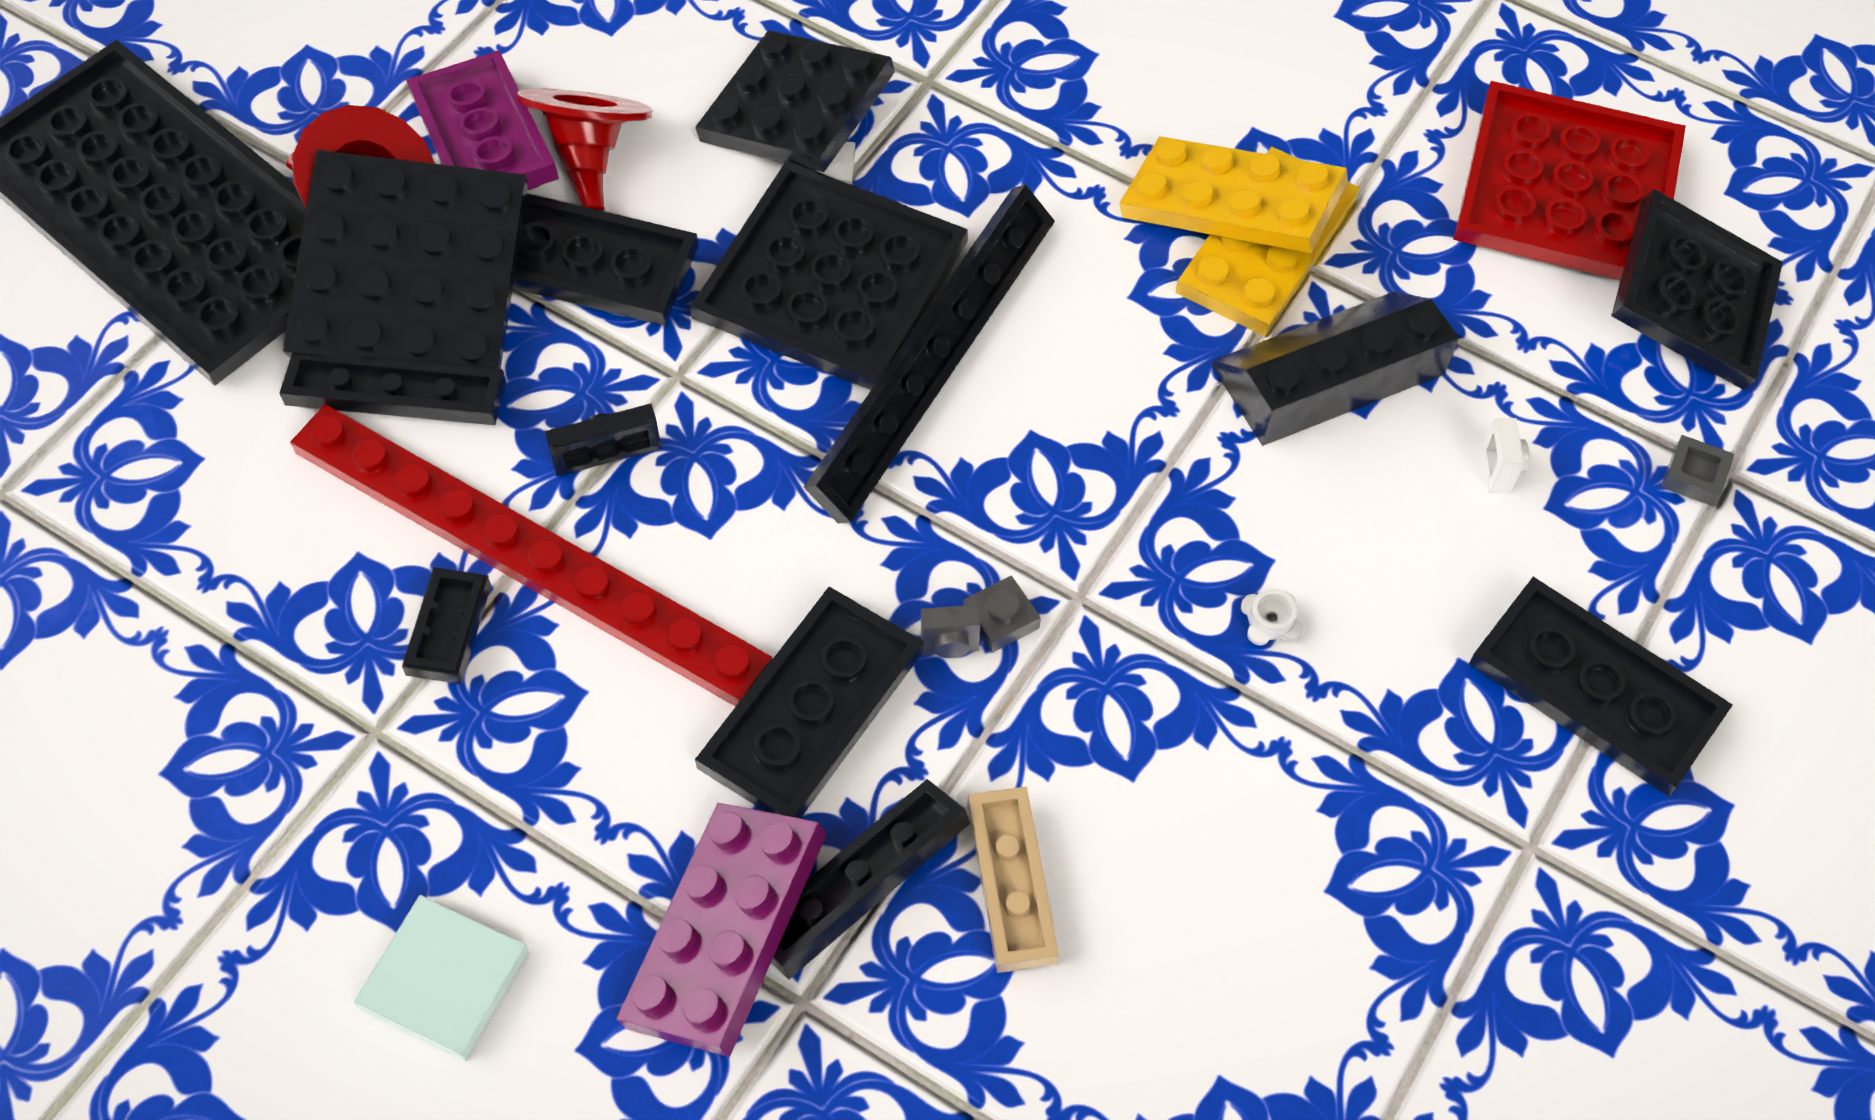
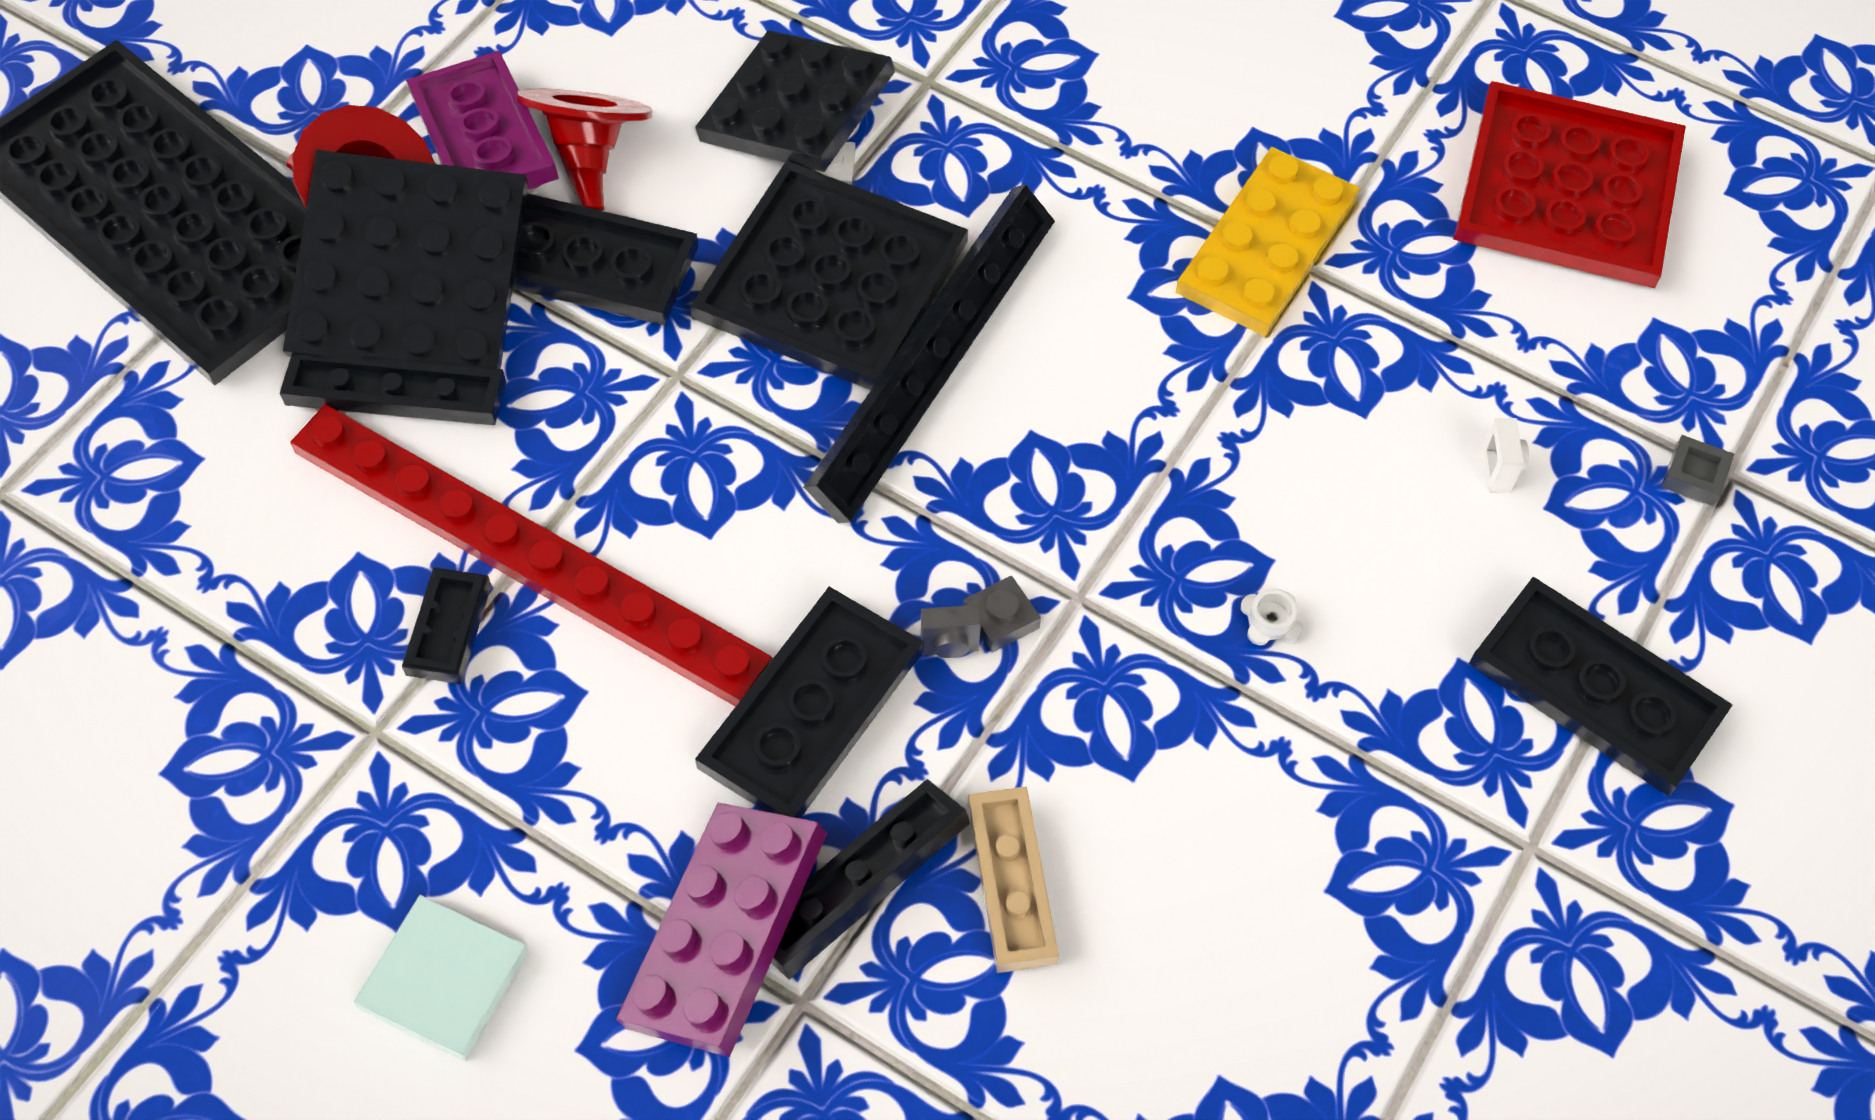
black plate [544,403,662,476] -> none
yellow plate [1119,136,1348,253] -> none
black slope [1212,292,1459,446] -> none
black plate [1611,189,1783,389] -> none

